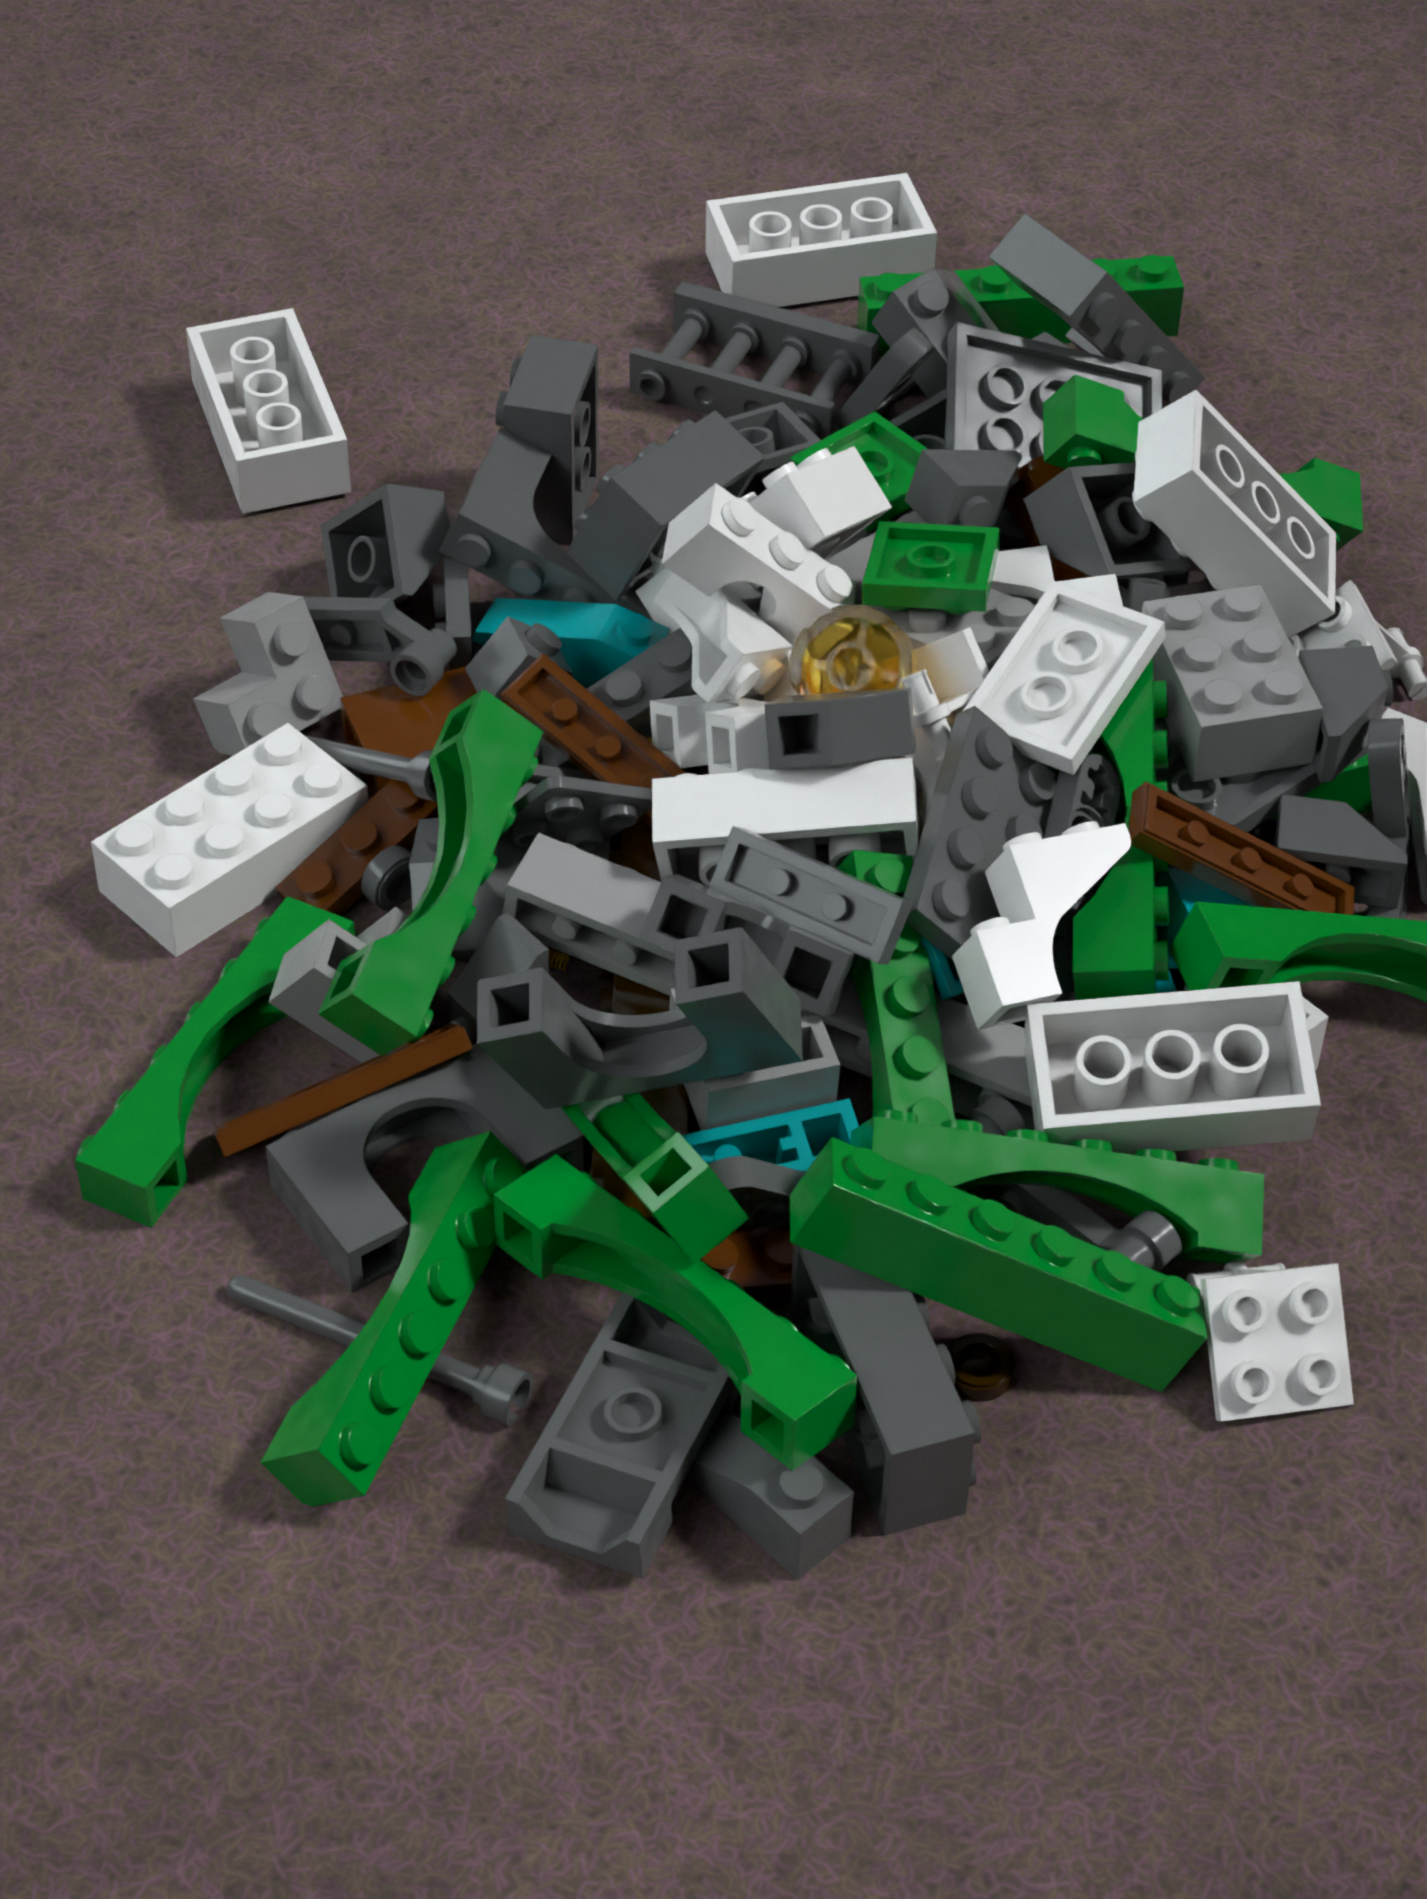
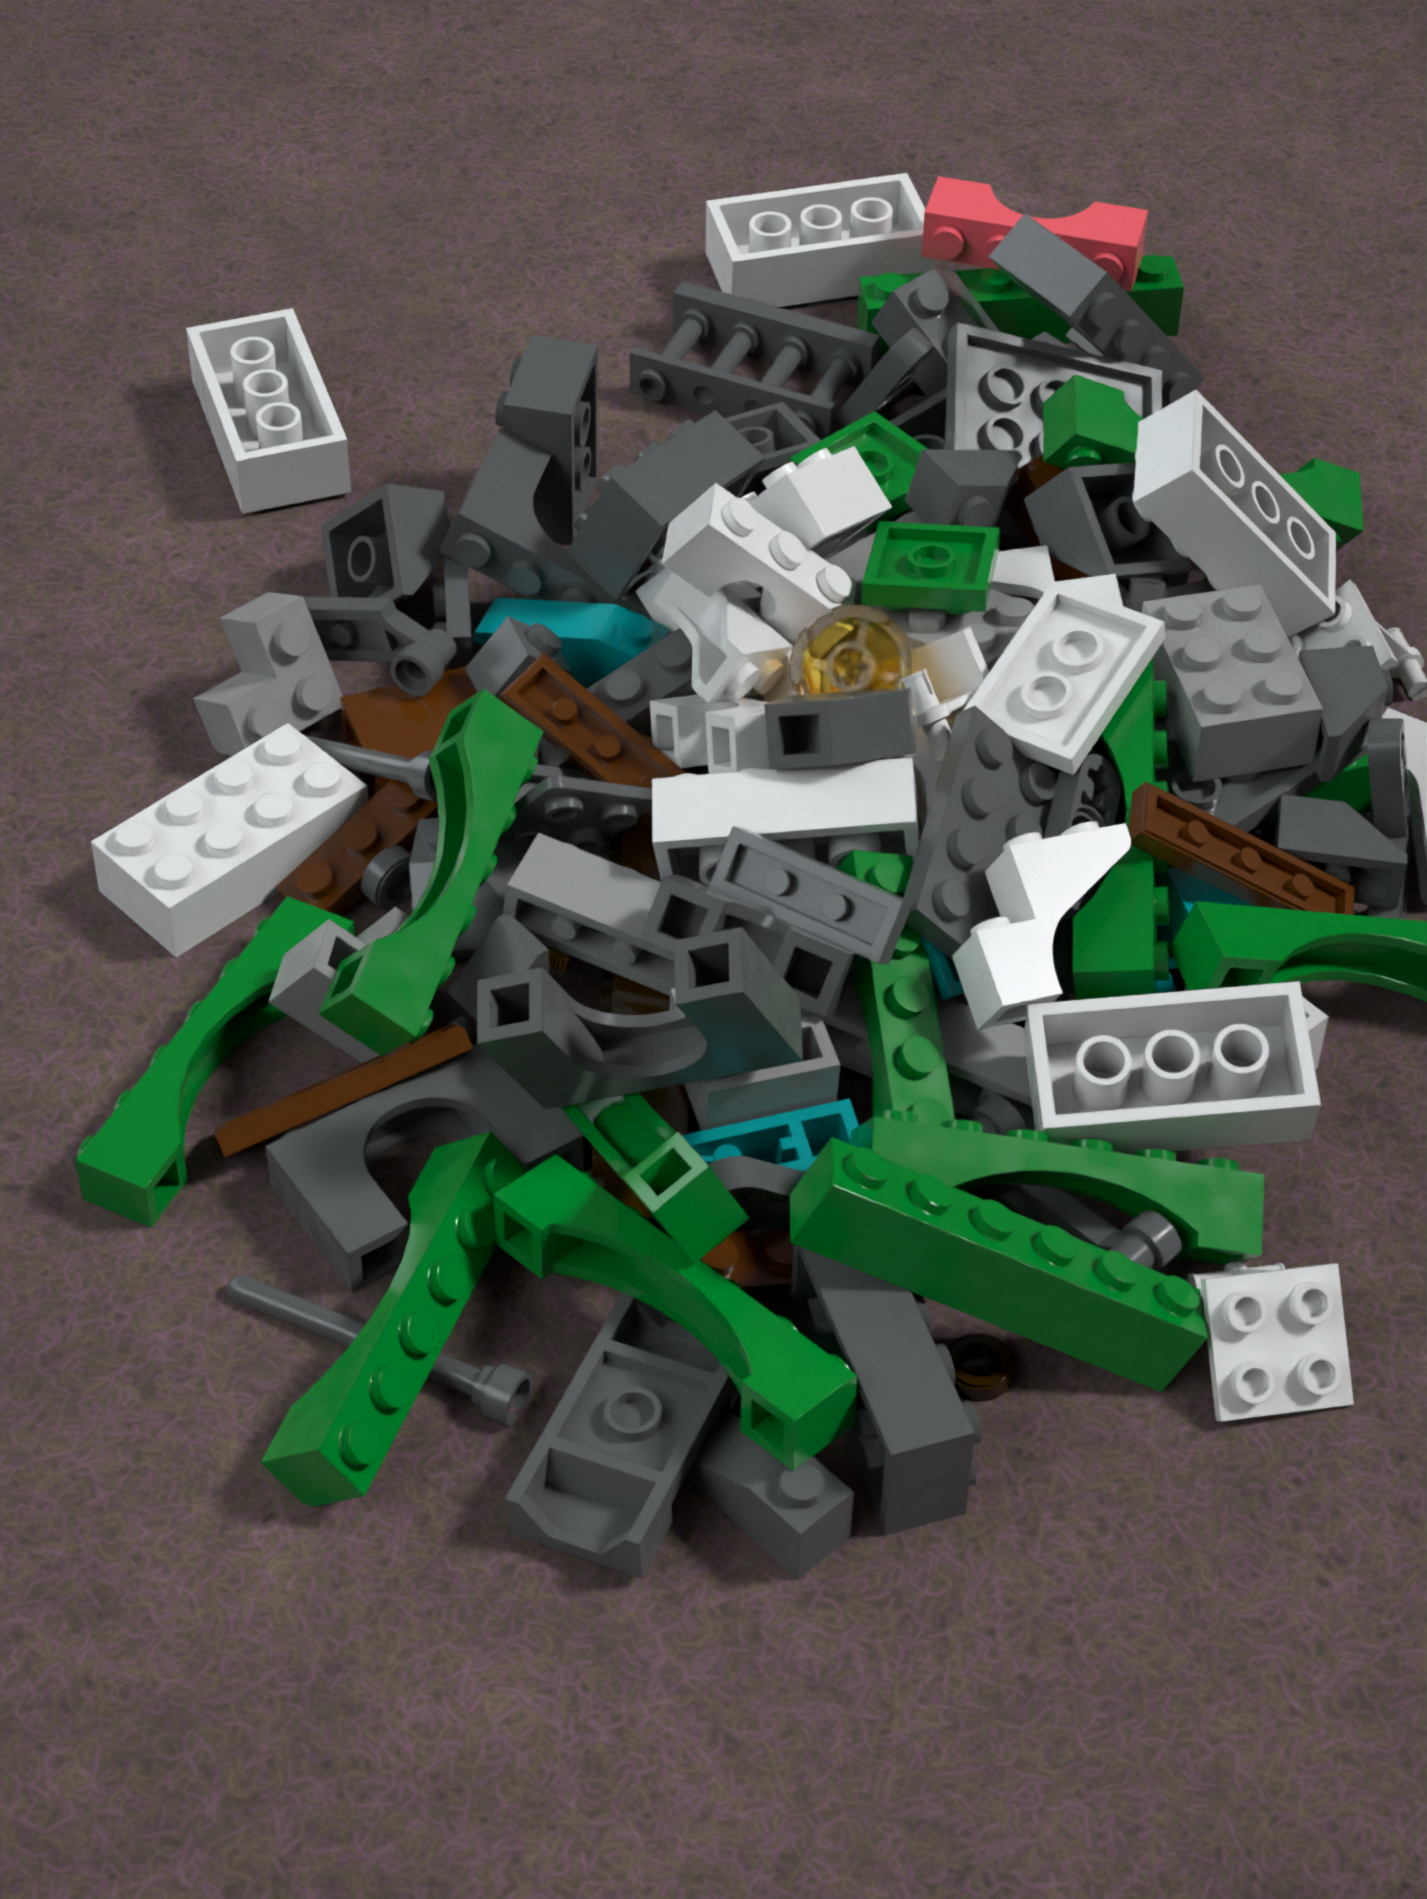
none -> coral arch [921,176,1148,292]

